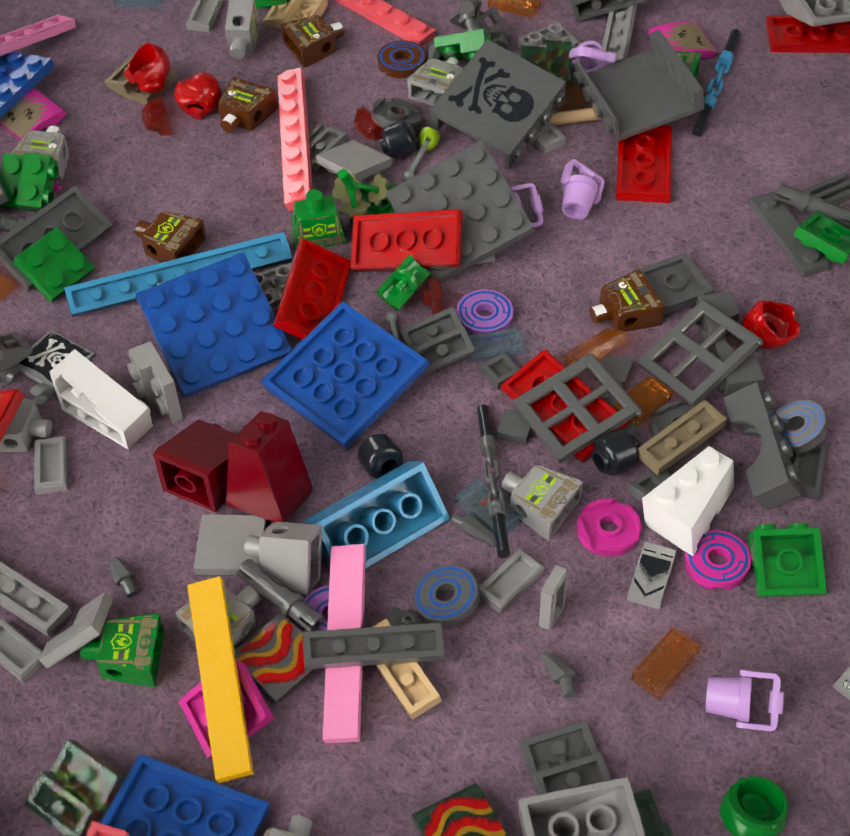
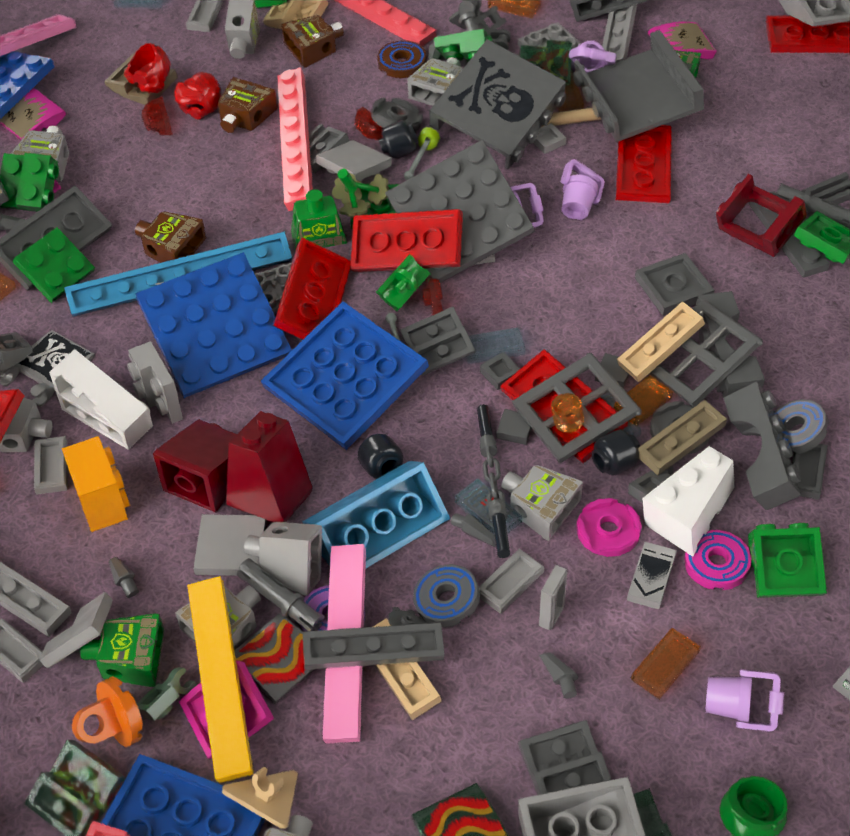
medium lavender tile [456,289,514,338] -> none
clear orange tile [563,328,628,365] -> none
reddish brown torso [589,269,665,333] -> none
piece [692,29,741,136] -> none
red hair [742,300,800,350] -> none
none -> light orange brick [62,436,130,532]
none -> orange tile [72,676,143,747]
none -> sand green plate [137,667,197,721]
none -> tan piece [222,767,298,829]
none -> clear orange wheel [551,393,585,433]
none -> tan plate [617,301,705,382]
none -> dark red window [716,174,807,257]

